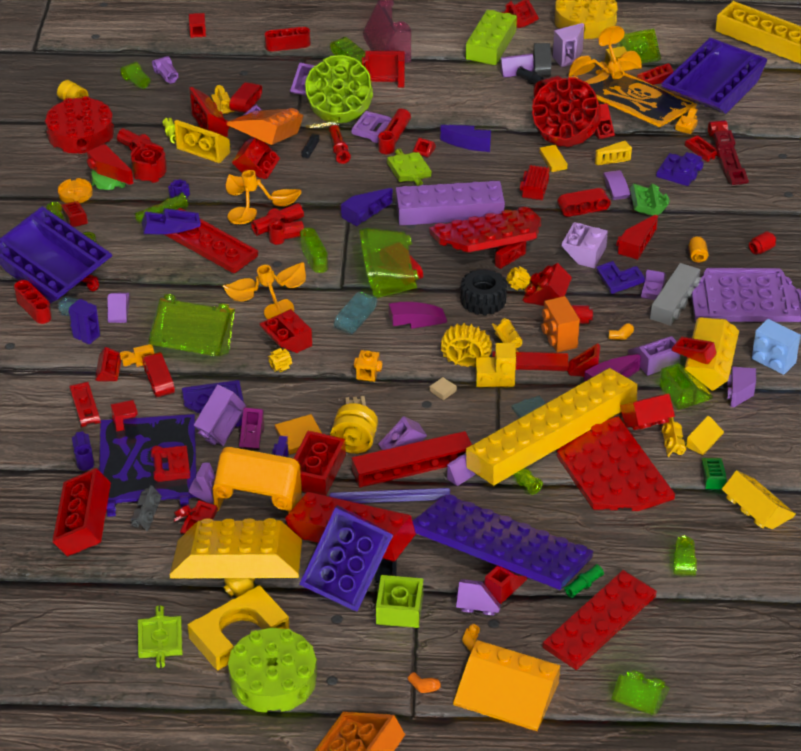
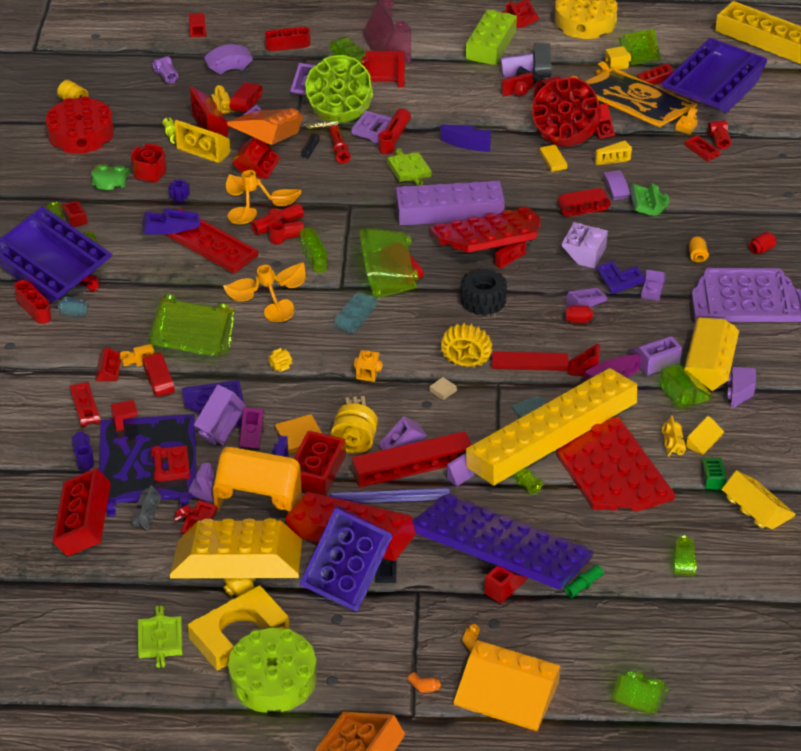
light orange tile [58,178,93,203] -> none
dark purple brick [68,299,100,344] -> none
red slope [87,144,134,185] -> none
medium lavender slope [108,293,130,323] -> none
red piece [117,128,164,151] -> none
clear neon green piece [120,62,150,89] -> none
clear neon green pin [135,192,188,223] -> none
red slope [259,309,312,353] -> none
dark purple slope [341,188,393,227] -> none
lime brick [376,575,424,628] -> none
magenta slope [389,302,447,329] -> none
red slope [412,138,436,158] -> none
medium lavender slope [456,579,501,615] -> none
yellow brick [475,343,516,387] -> none
yellow hinge [492,318,522,352] -> none
yellow gear [506,266,531,291] -> none
red brick [520,165,550,200] -> none
red slope [523,262,572,306] -> none
orange brick [541,296,580,353] -> none
red plate [542,570,657,670] -> none
lavender slope [553,23,584,67] -> none
light orange plant [568,26,642,80] -> none
light orange arm [609,323,634,340] -> none
red slope [616,215,658,260] -> none
red brick [620,394,675,430] -> none
light grey brick [650,263,702,326] -> none
dark purple plate [656,152,704,186] -> none
red slope [672,337,717,364] -> none
dark red slope [714,130,749,185] -> none
light blue brick [752,319,801,375] -> none
none -> medium lavender brick [204,44,253,75]
none -> red tile [501,72,533,97]
none -> medium lavender slope [565,288,608,307]

